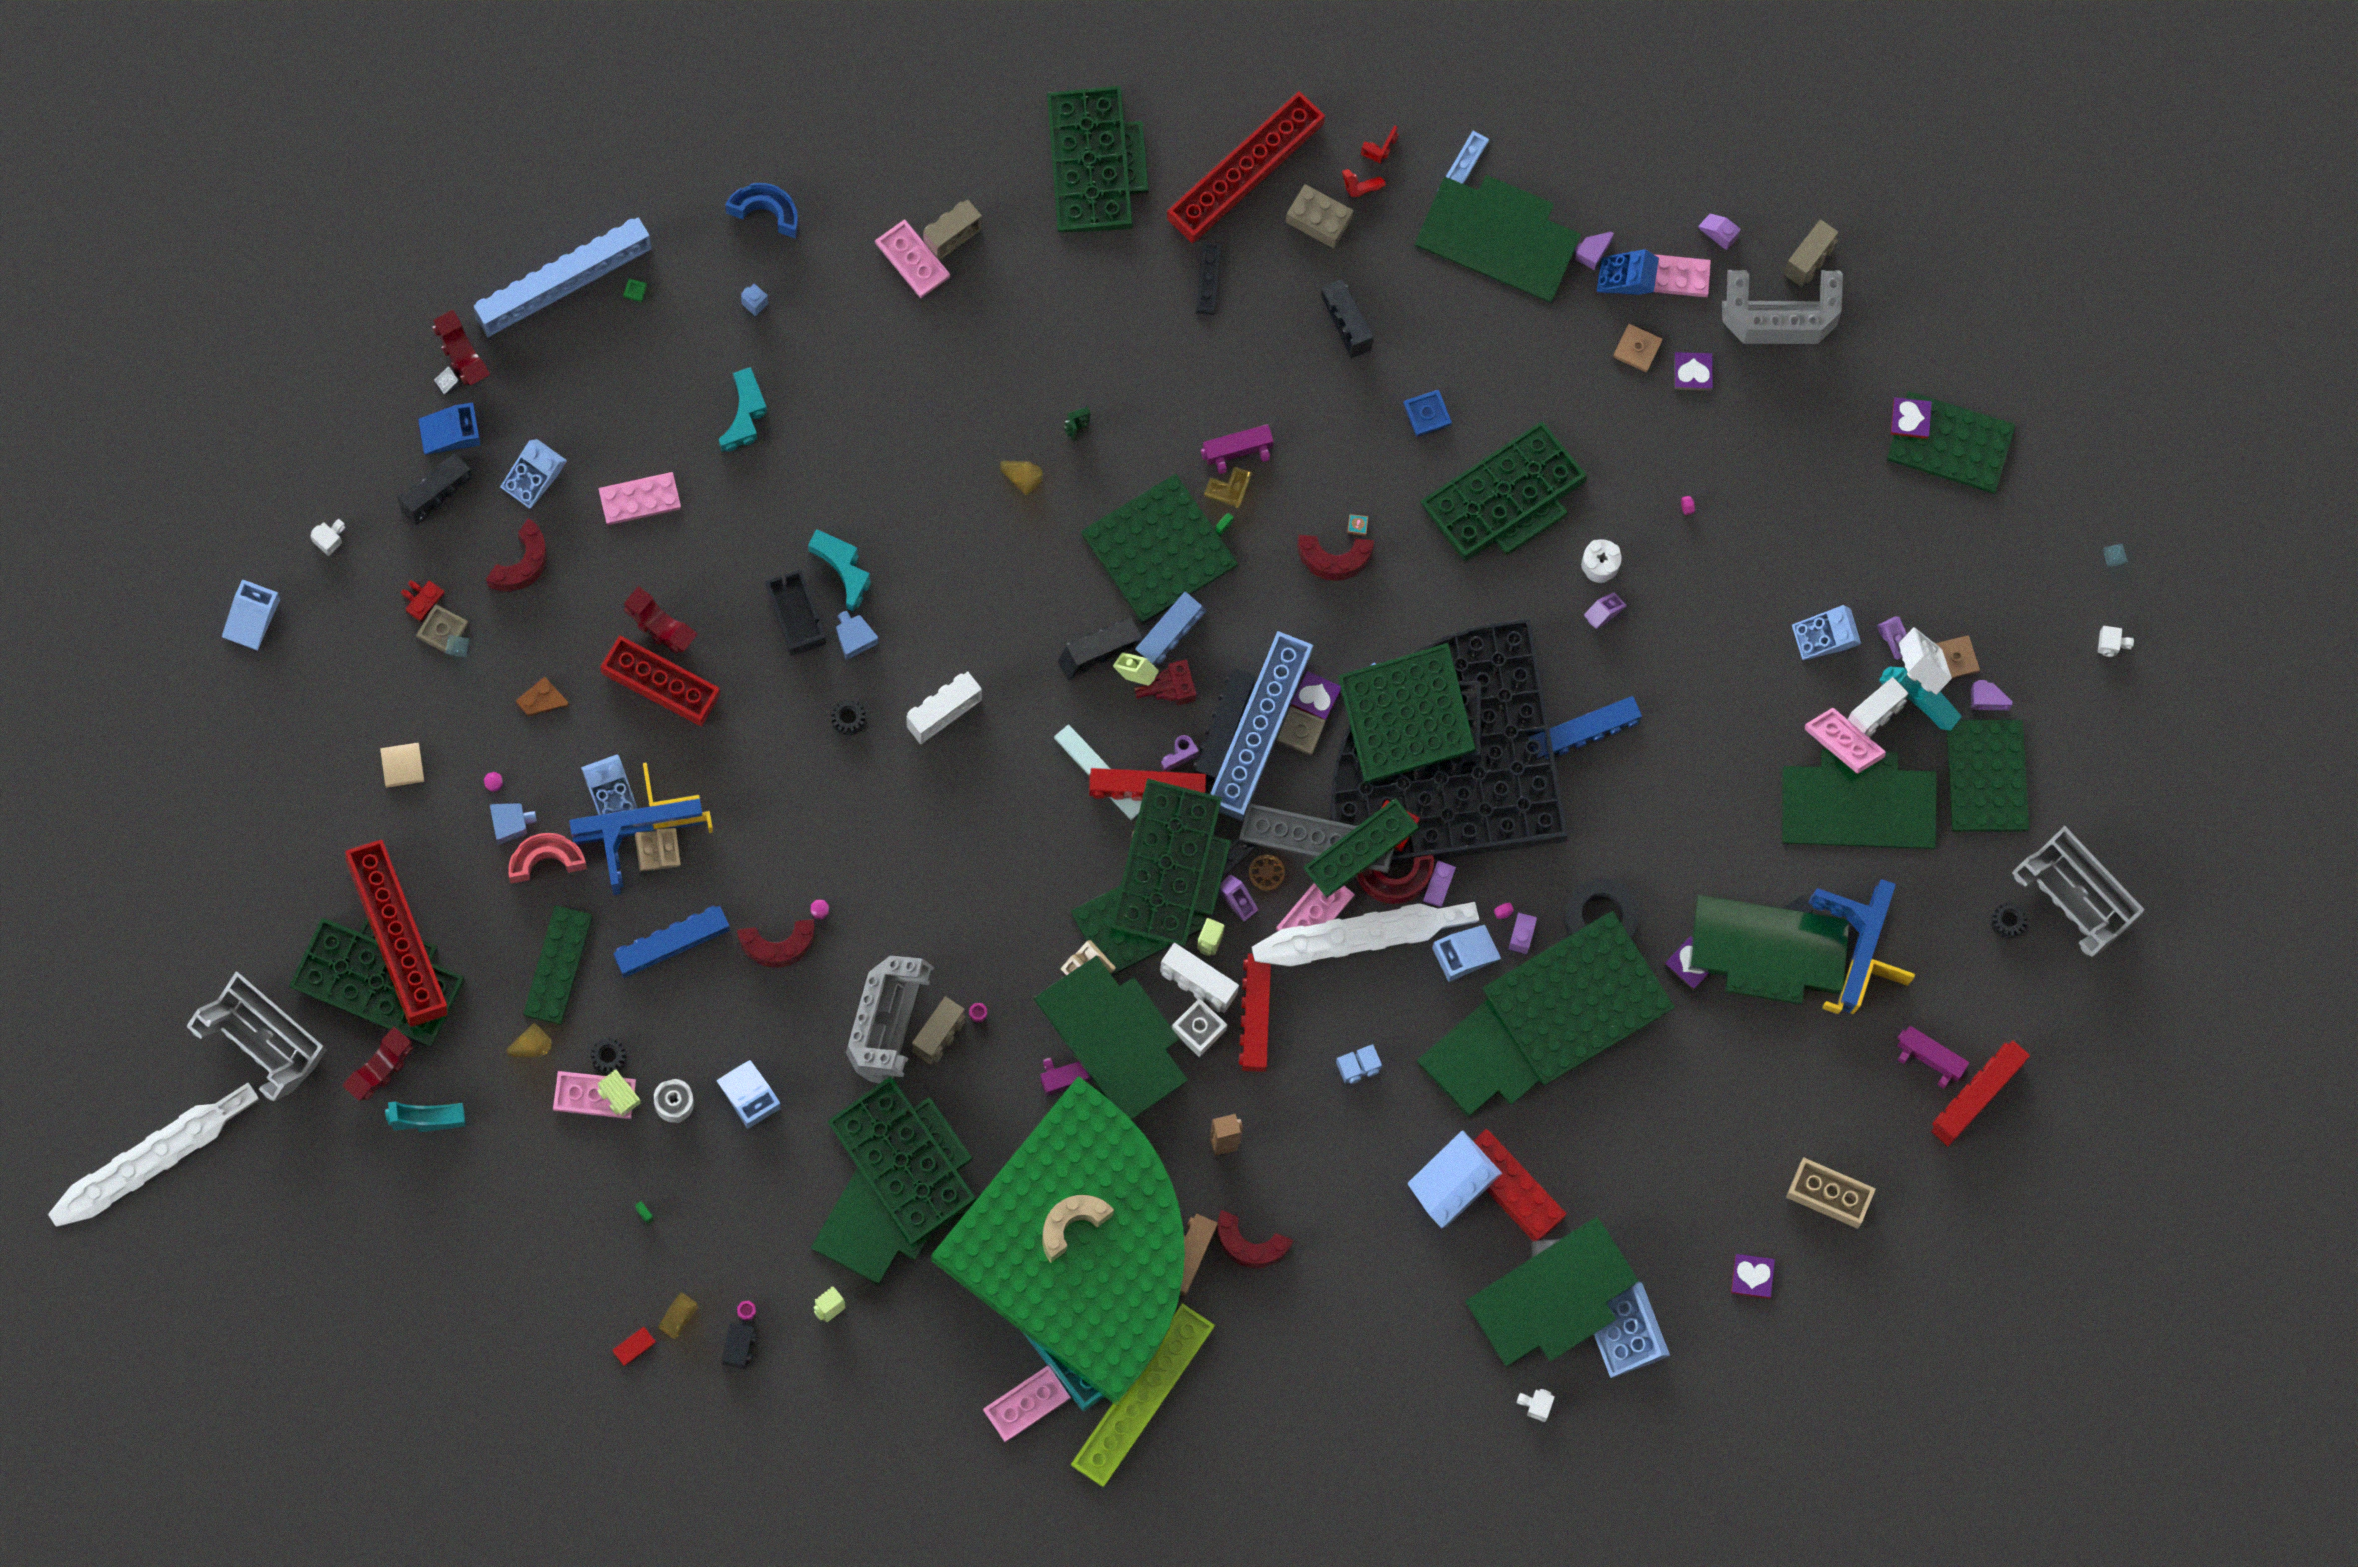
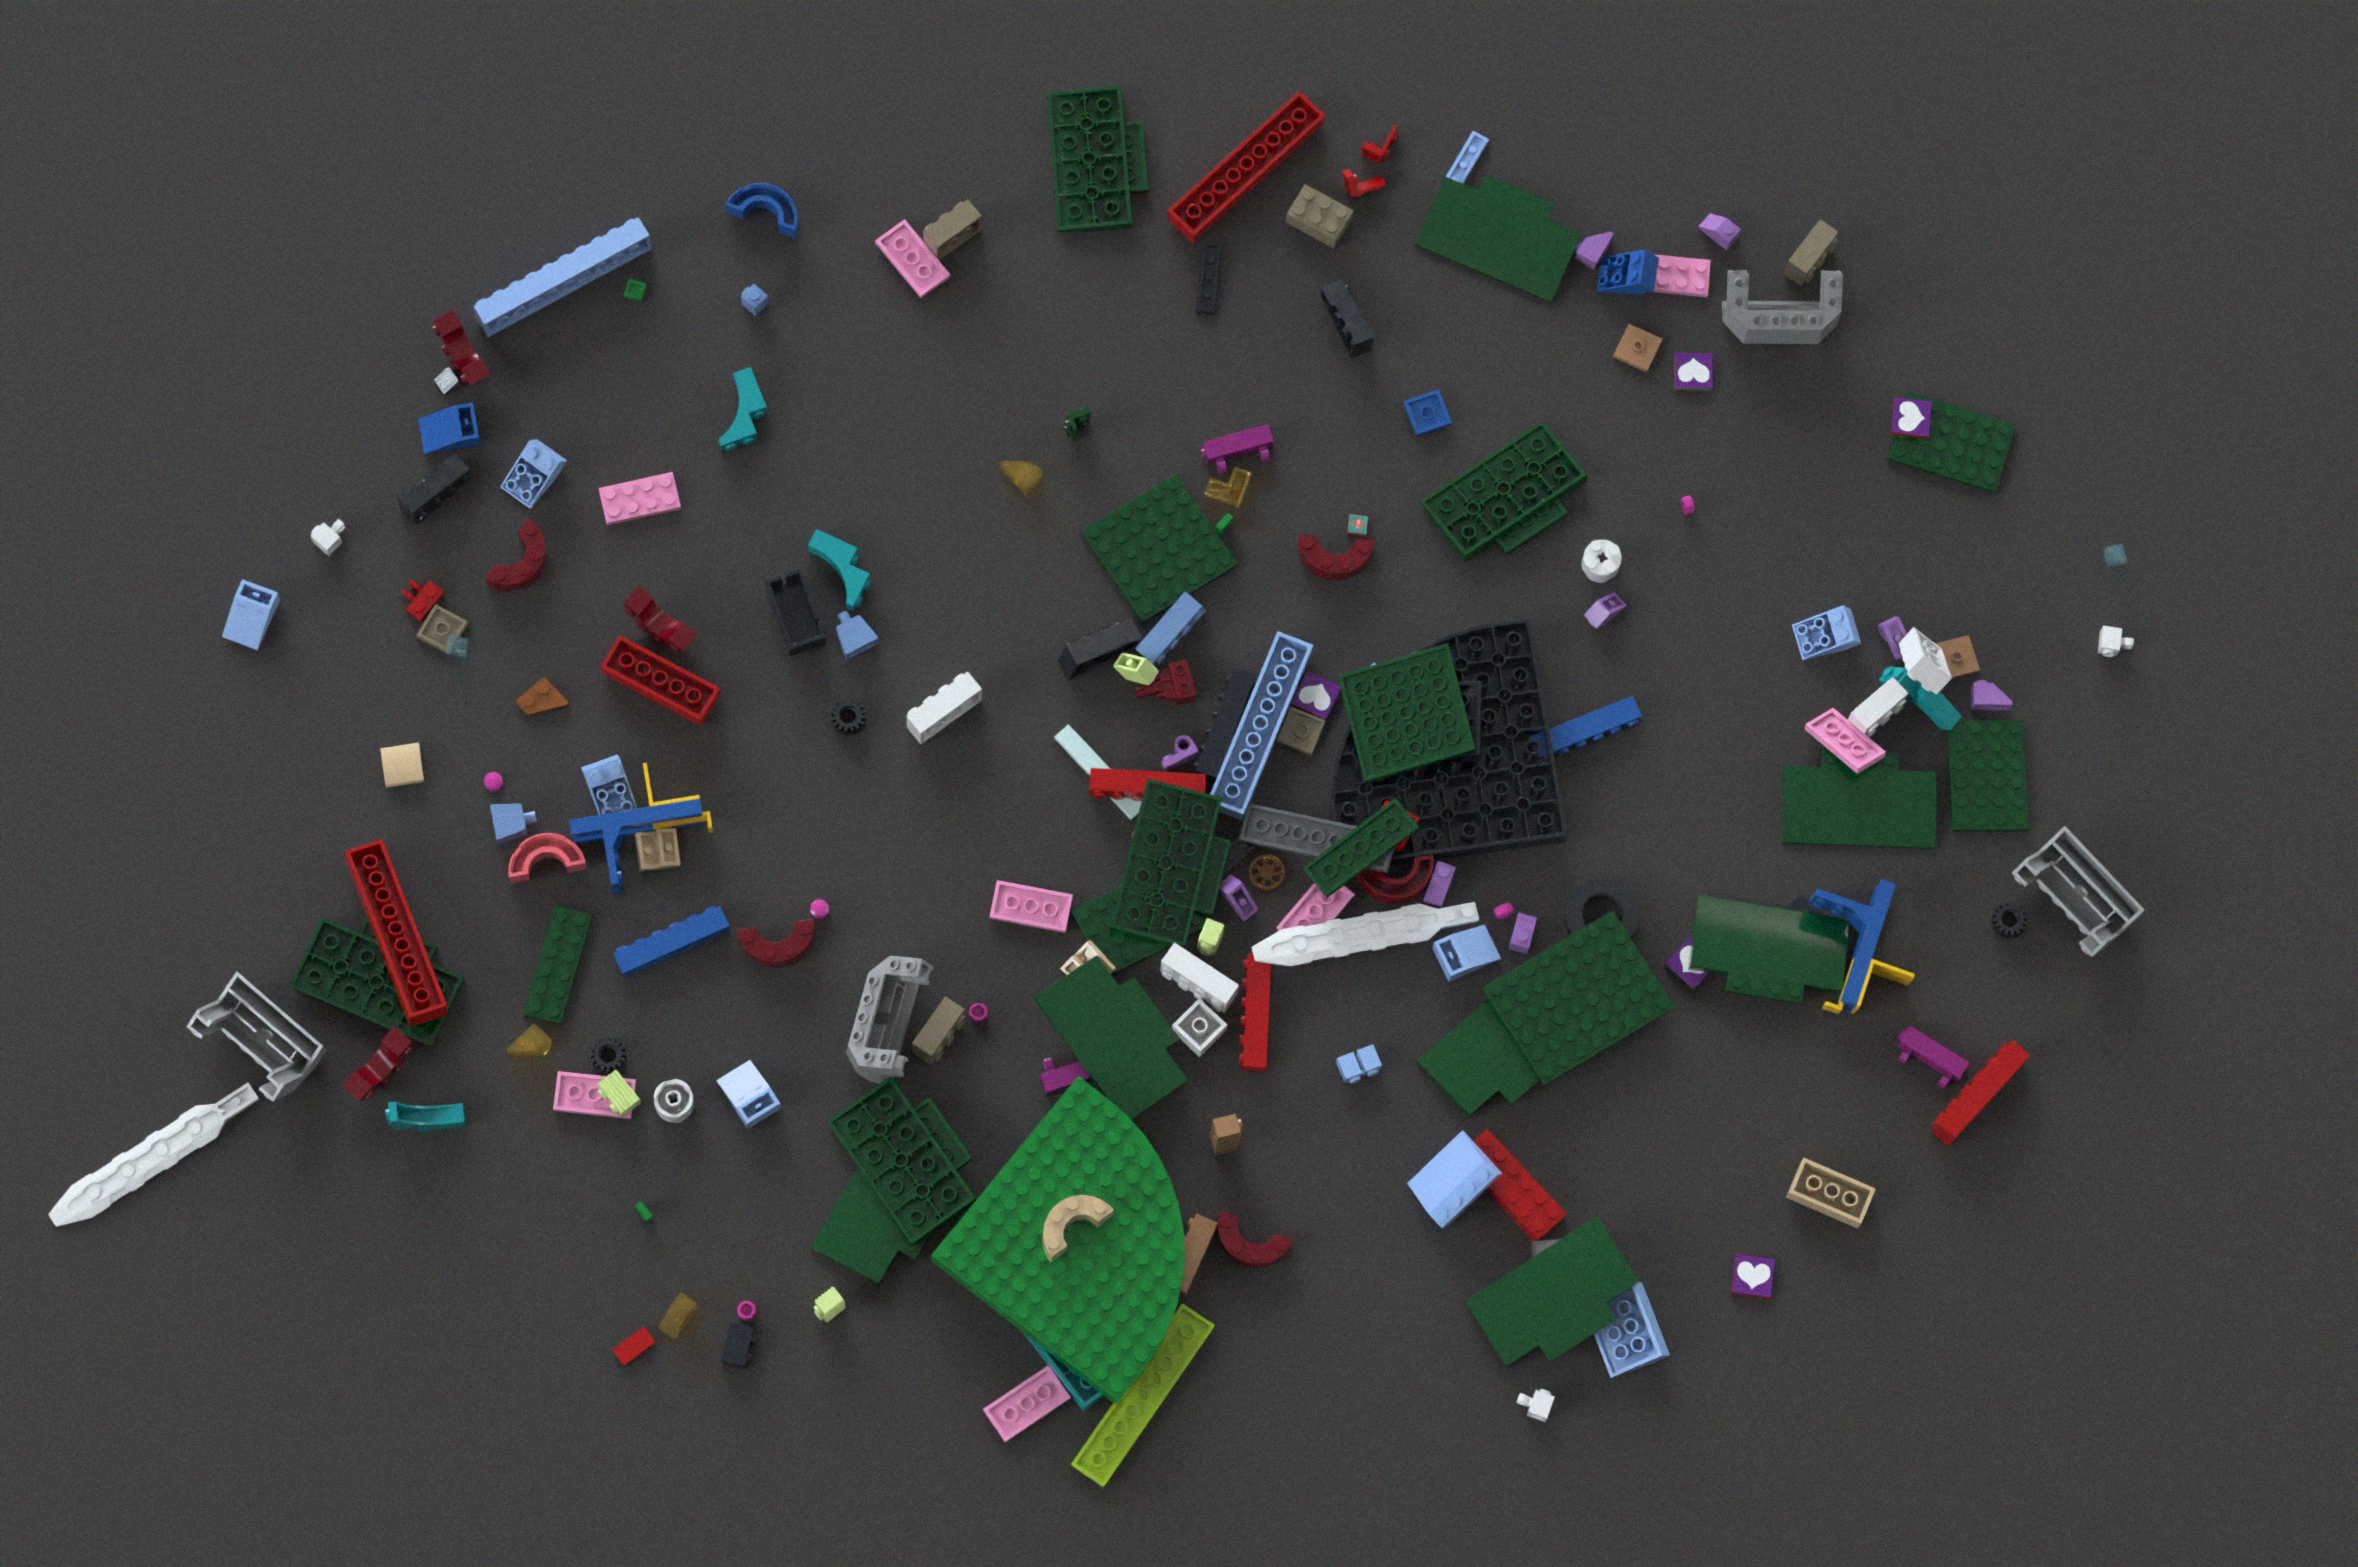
none -> bright pink plate [990,880,1073,933]

